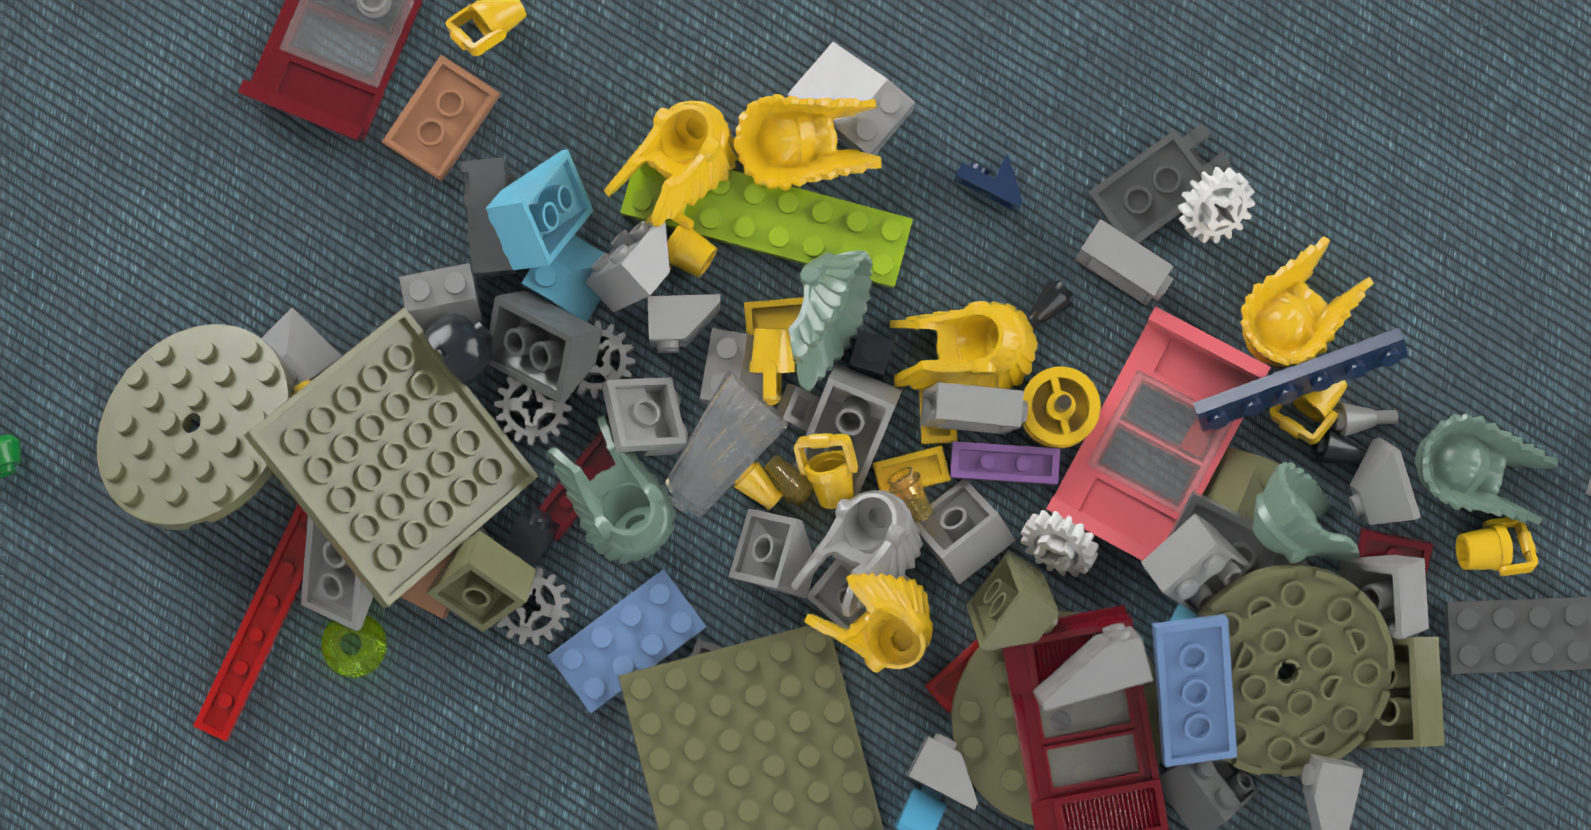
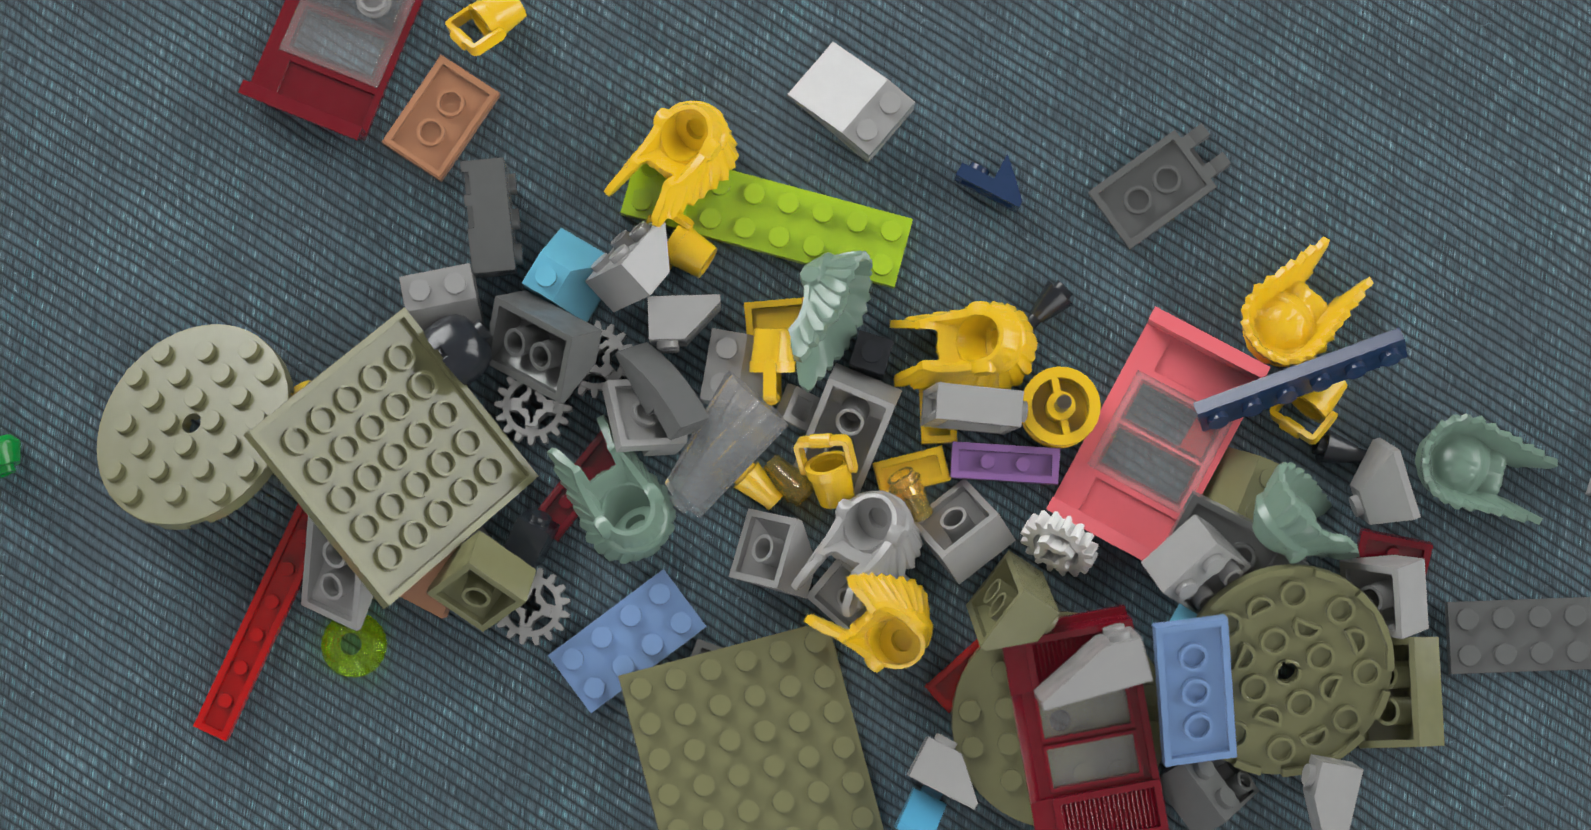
light grey slope [261,308,342,386] -> none
medium azure slope [486,149,594,270] -> none
yellow piece [733,94,882,191] -> none
light grey window [1074,219,1174,306] -> none
white gear [1178,167,1255,243] -> none
light grey cone [1331,402,1398,437] -> none
yellow piece [1455,517,1538,576] -> none
none -> dark grey slope [615,342,710,440]

